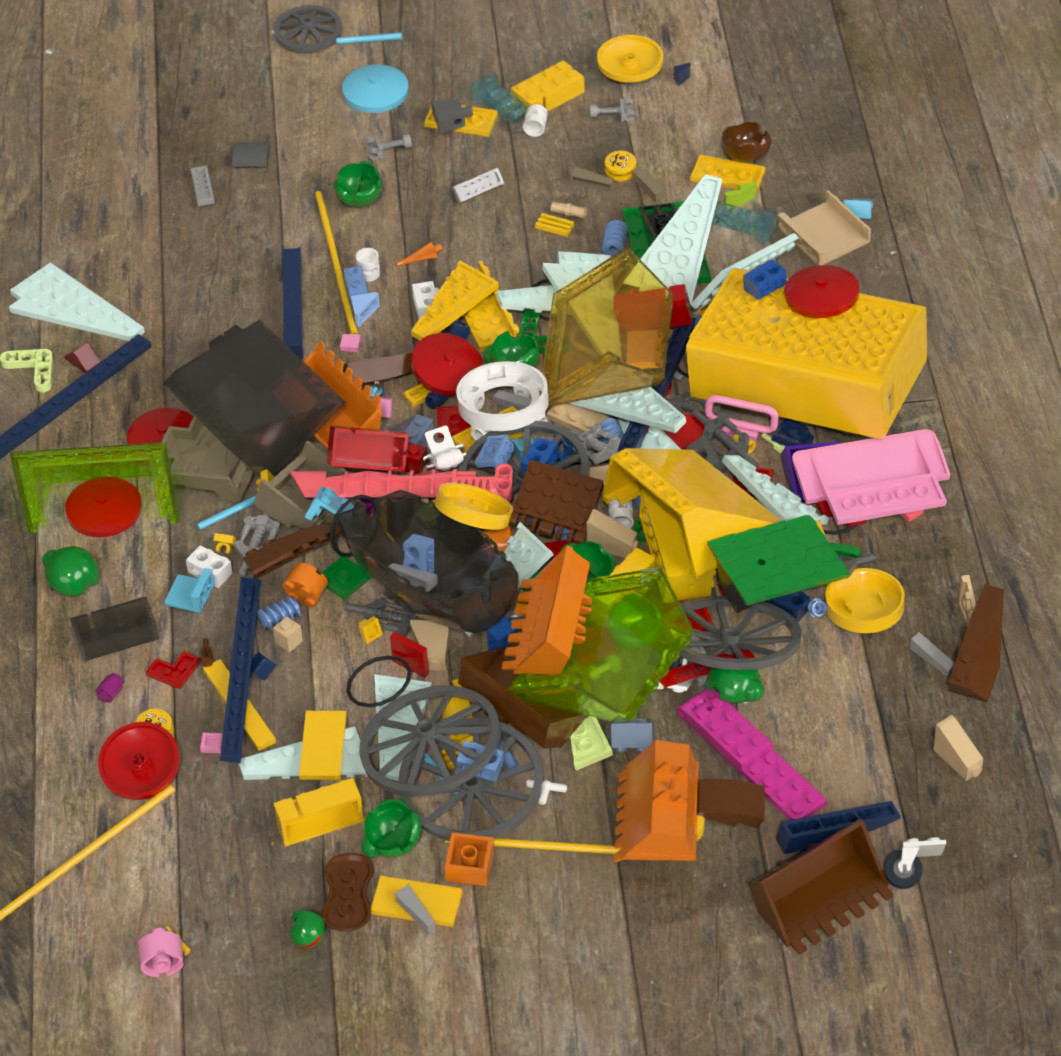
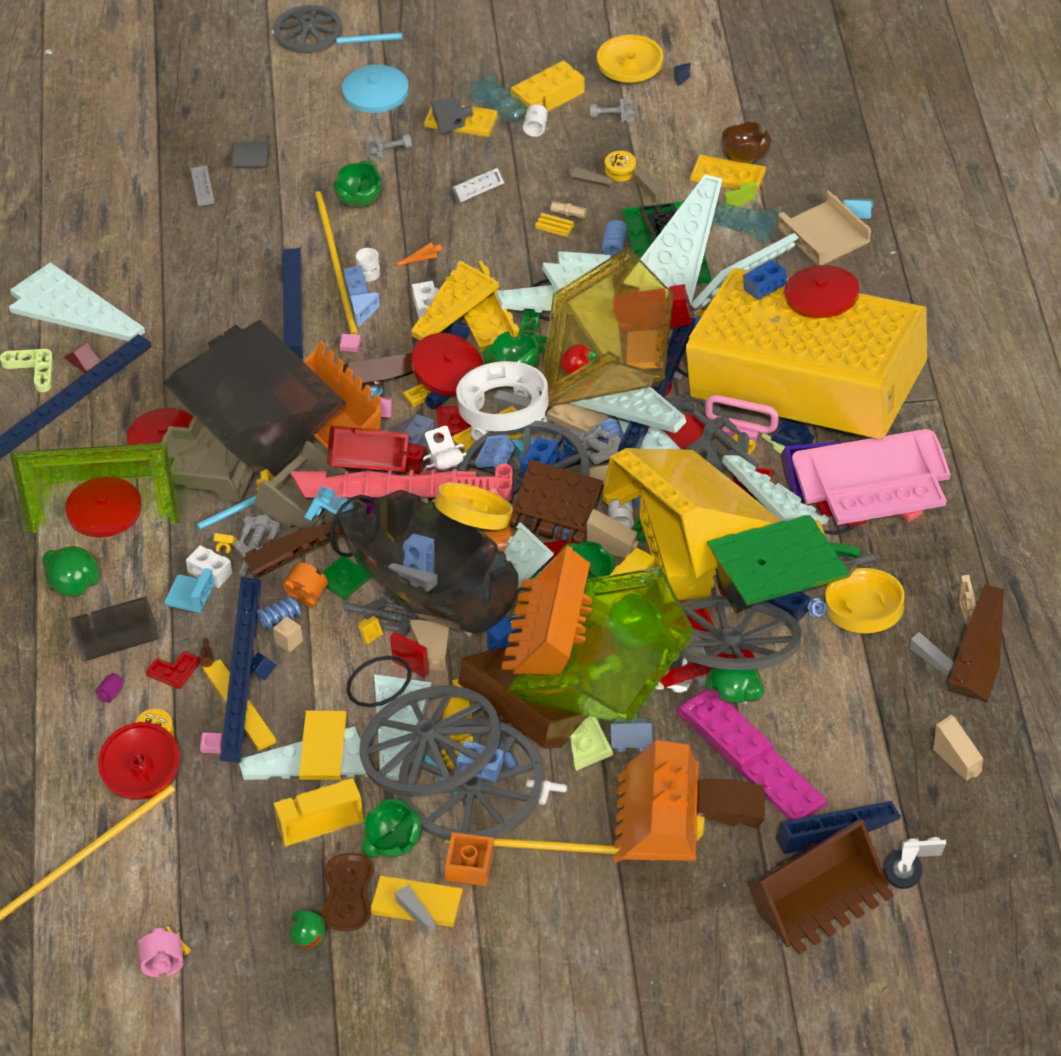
none -> red piece [560,344,597,381]

